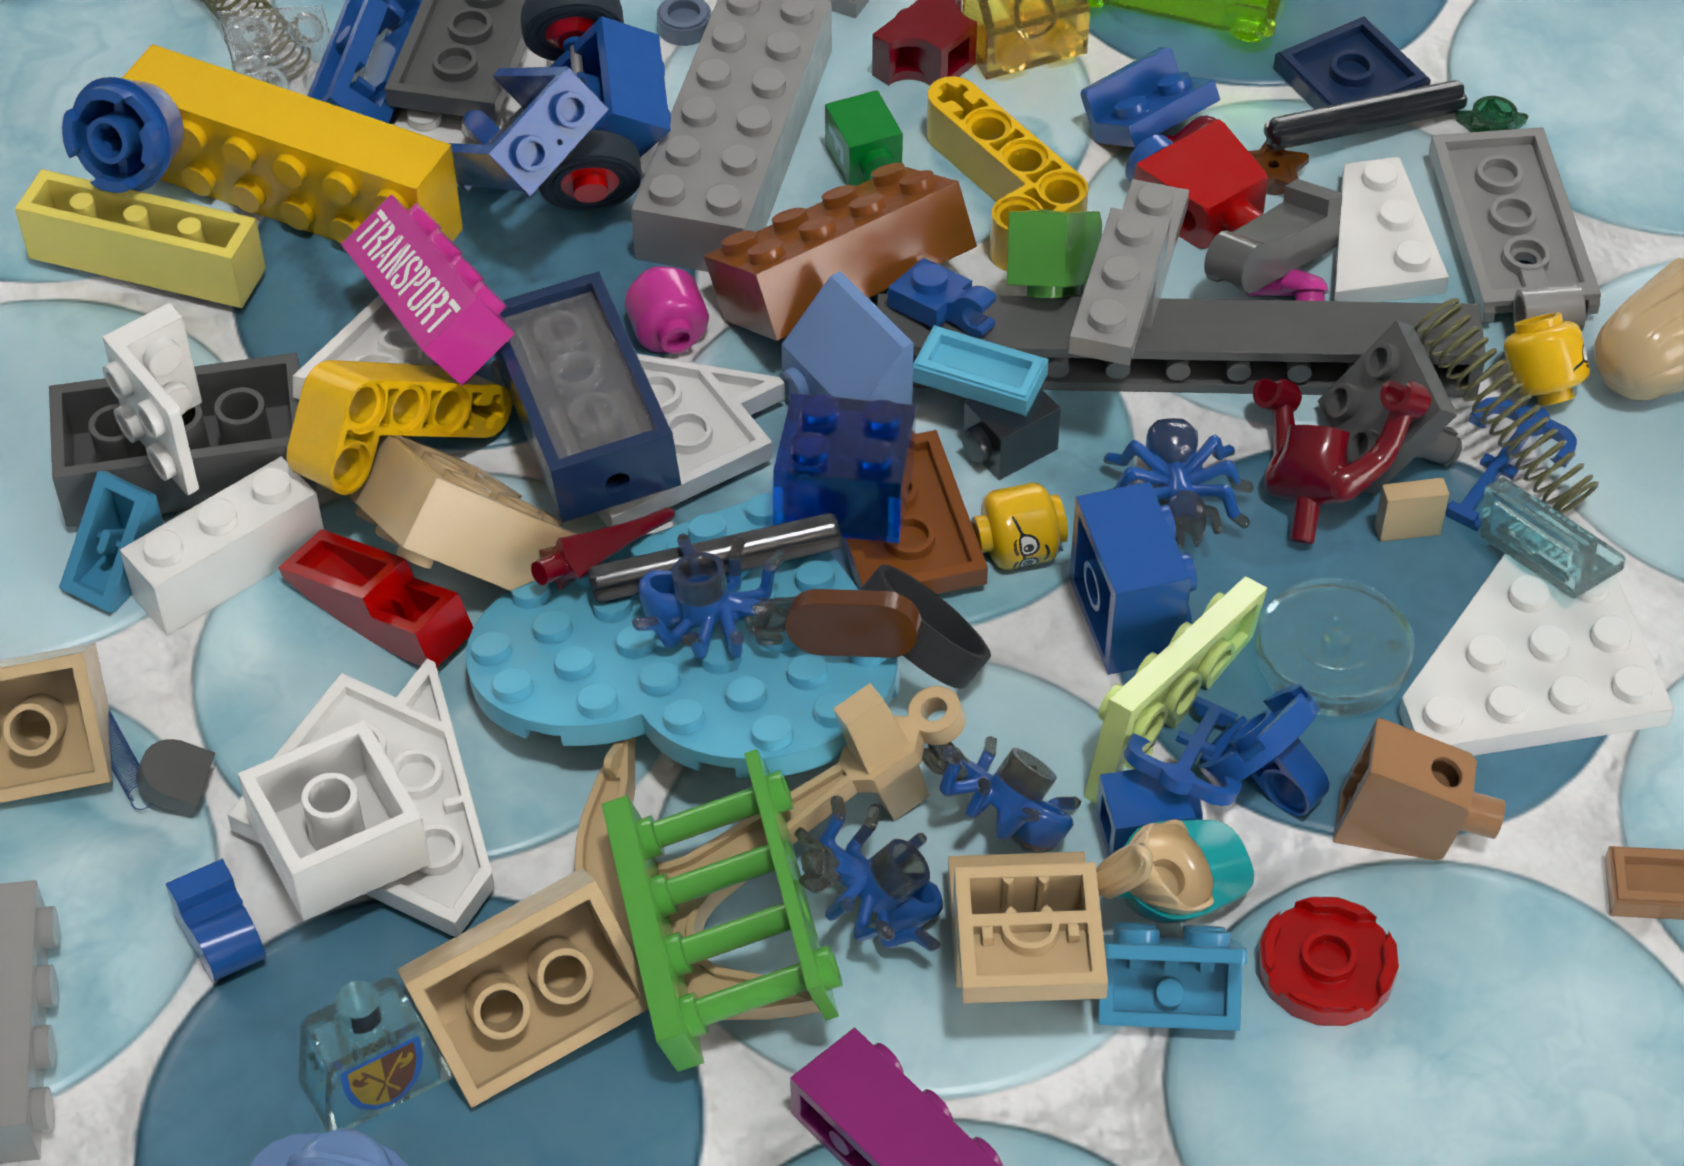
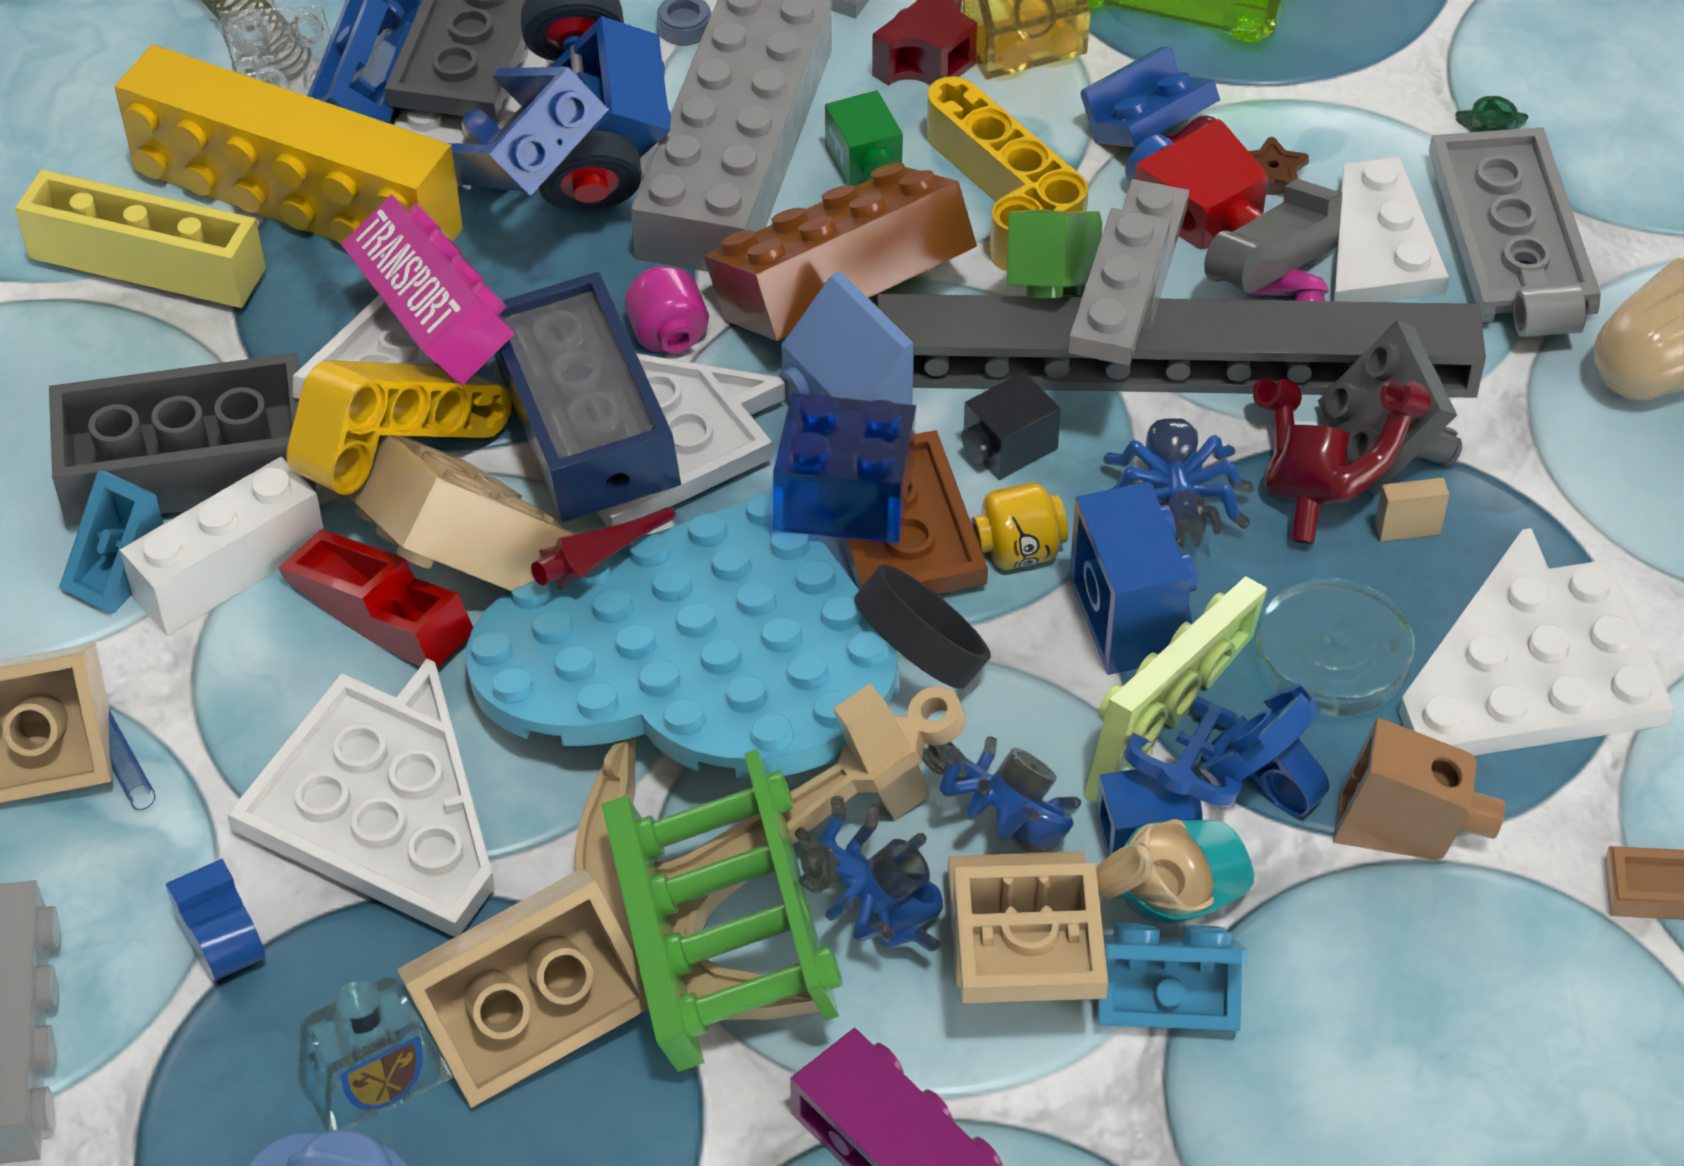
blue cone [62,77,184,193] -> none
white bracket [102,302,202,496] -> none
dark grey tile [136,739,215,817] -> none
white brick [237,719,431,921] -> none
black axle [588,513,842,604] -> none
animal [632,533,796,659] -> none
reddish brown tile [785,589,921,658] -> none
blue plate [887,257,997,338] -> none
medium azure tile [913,325,1049,416] -> none
red tile [1258,896,1399,1026] -> none
black axle [1263,80,1468,151] -> none
dark blue tile [1273,16,1431,109] -> none
olive piece [1414,298,1599,517] -> none
blue piece [1445,397,1577,532] -> none
clear light blue panel [1480,477,1625,599] -> none
yellow head [1503,312,1590,406] -> none

